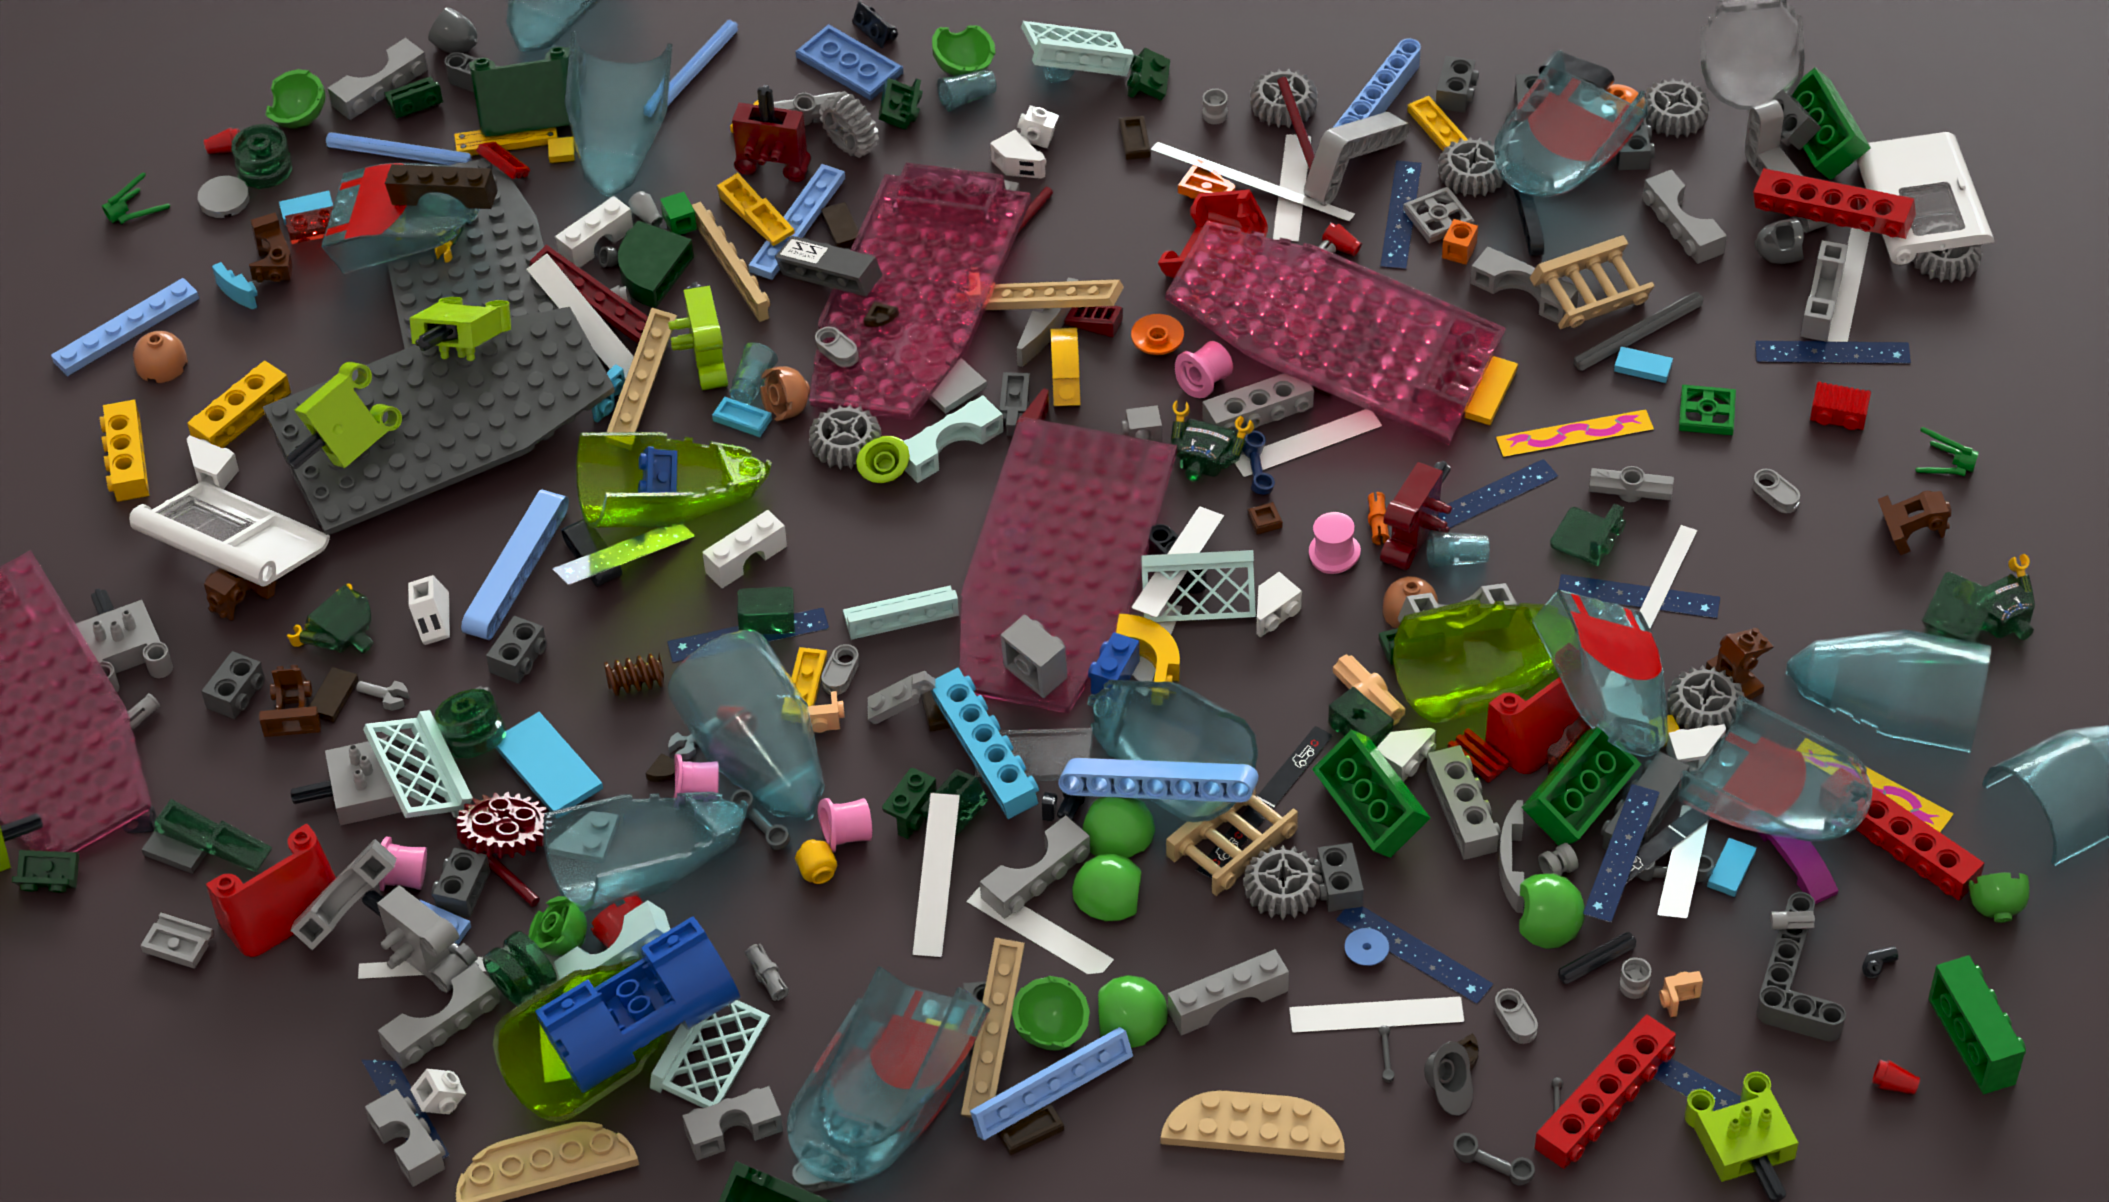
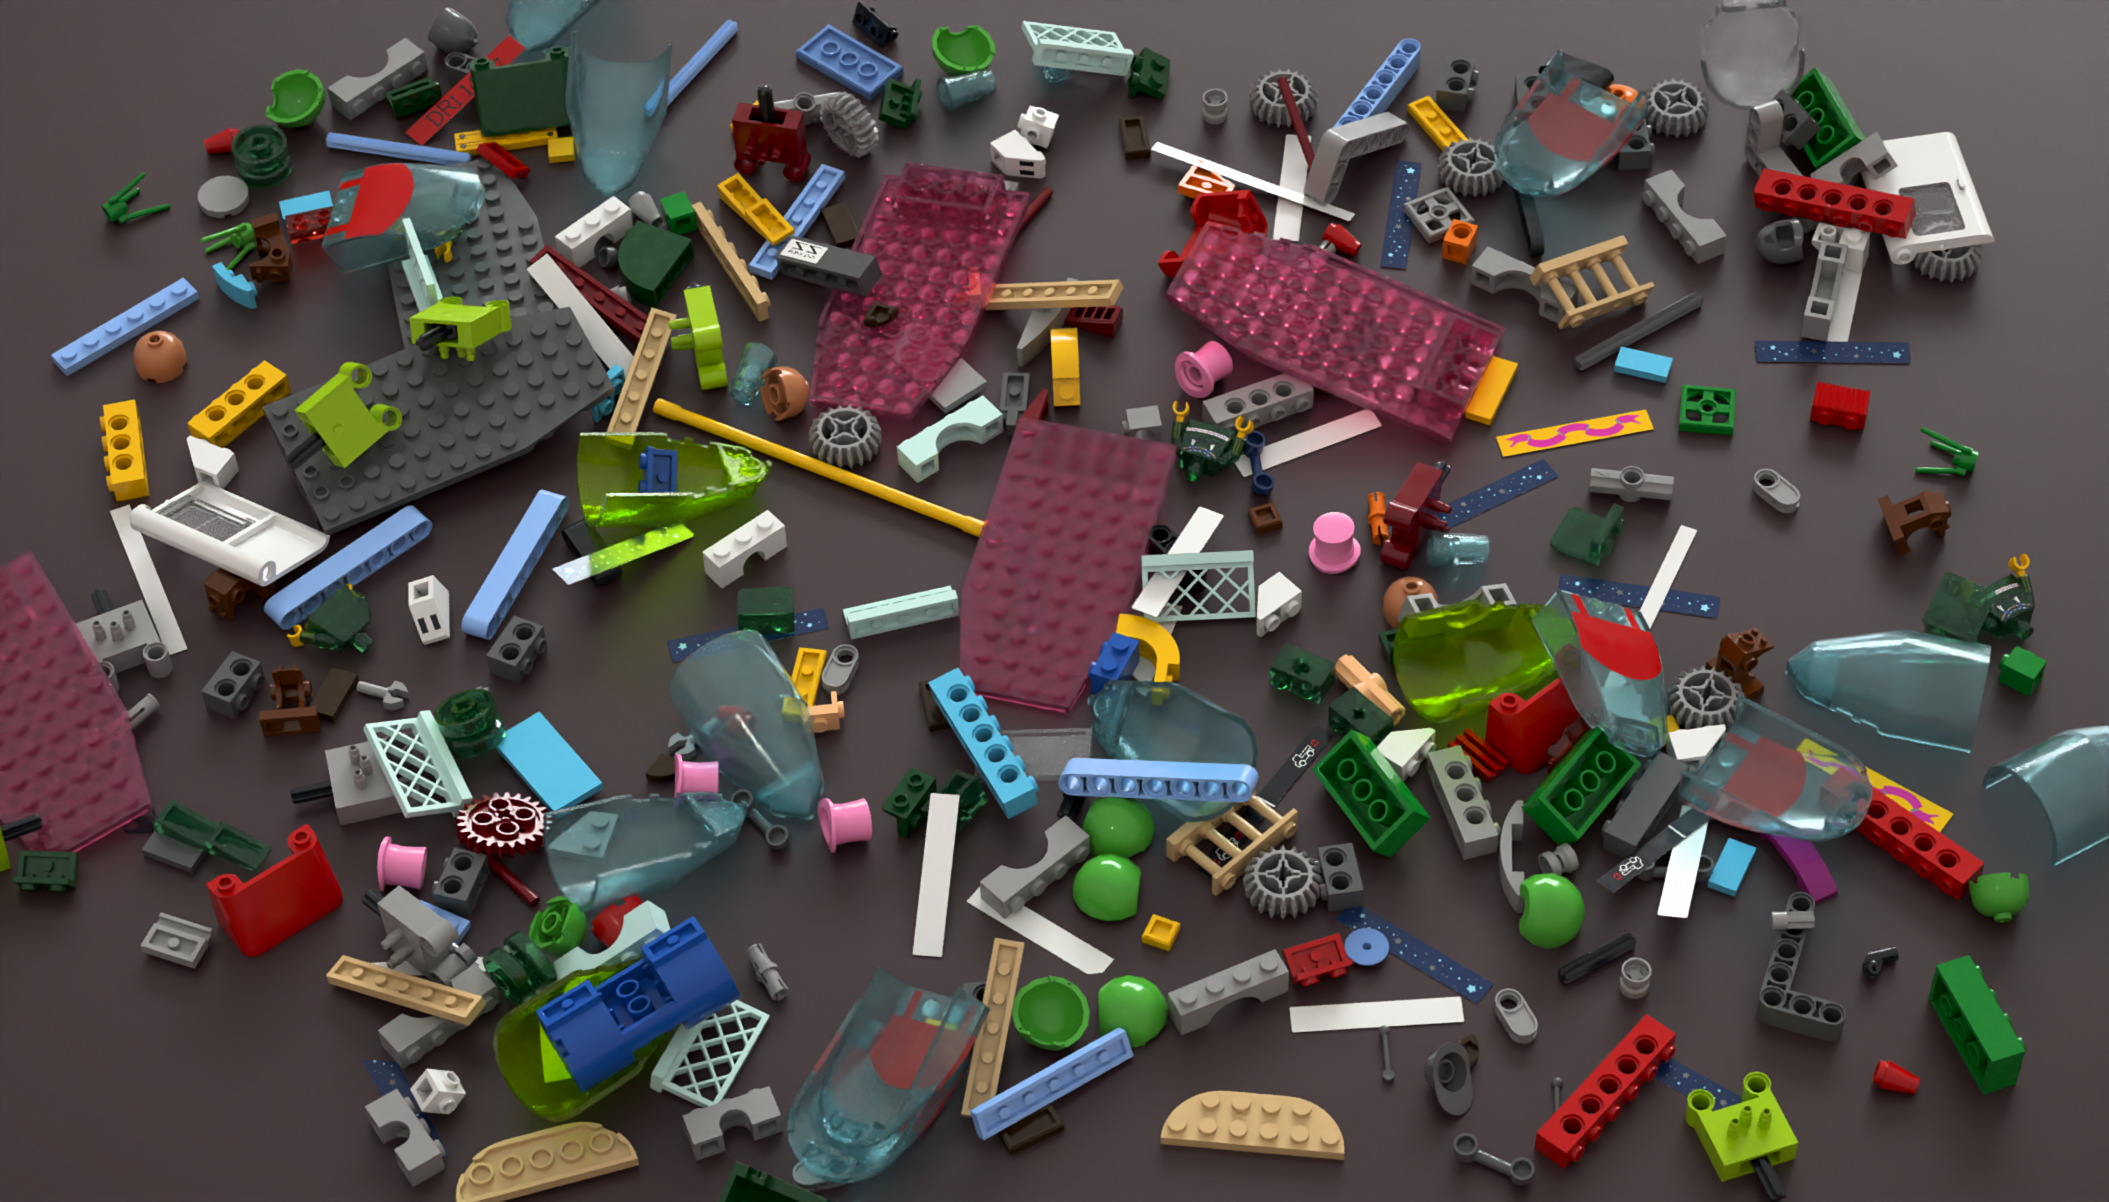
light grey arch [291,839,397,950] -> none
dark brown arch [385,164,498,209] -> none
reddish brown piece [604,653,665,696] -> none
medium azure tile [712,397,772,437] -> none
yellow head [795,839,838,884] -> none
light grey piece [815,327,859,367] -> none
lime hat [856,436,910,483] -> none
light grey hinge [868,671,935,724] -> none
light grey brick [1001,614,1067,699] -> none
black tile [1042,792,1058,821] -> none
orange dish [1131,314,1184,355] -> none
dark blue sticker [1583,784,1659,922] -> none
light nougat bracket [1659,971,1703,1017] -> none
none -> white sticker [110,505,188,655]
none -> bright green plant [201,223,256,271]
none -> light blue beam [264,505,432,630]
none -> tan plate [326,955,486,1026]
none -> light aqua fence [401,218,443,312]
none -> red sticker [405,35,526,146]
none -> yellow piece [653,398,991,539]
none -> yellow tile [1142,914,1180,951]
none -> clear green brick [1269,642,1336,704]
none -> red bracket [1282,933,1353,987]
none -> light grey arch [1810,132,1898,185]
none -> white slope [1812,223,1870,273]
none -> green brick [1998,646,2047,697]

